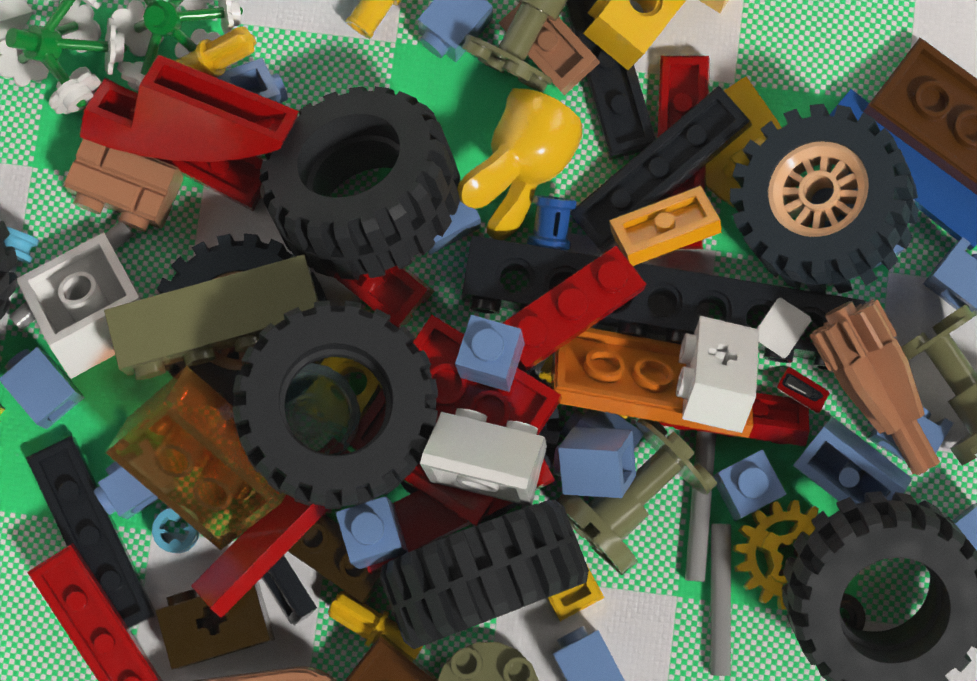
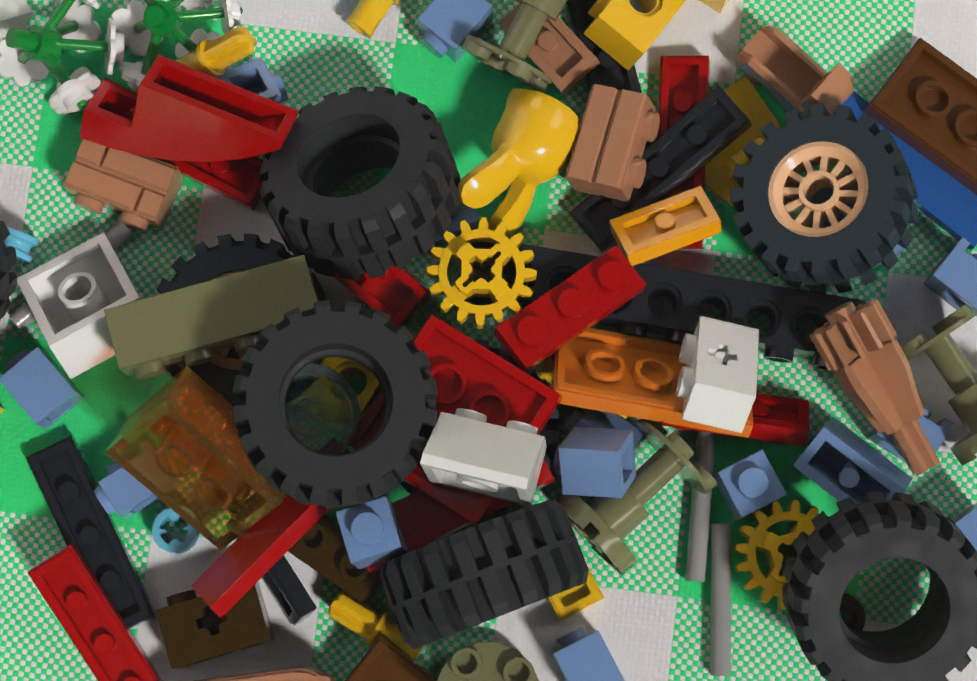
medium blue brick [455,315,525,392] -> none
blue bush [527,195,577,250] -> none
white sticker [757,298,811,358] -> none
sticker [777,367,830,413] -> none
none -> yellow gear [427,217,537,329]
none -> nougat brick [565,84,660,202]
none -> nougat animal [736,26,853,119]

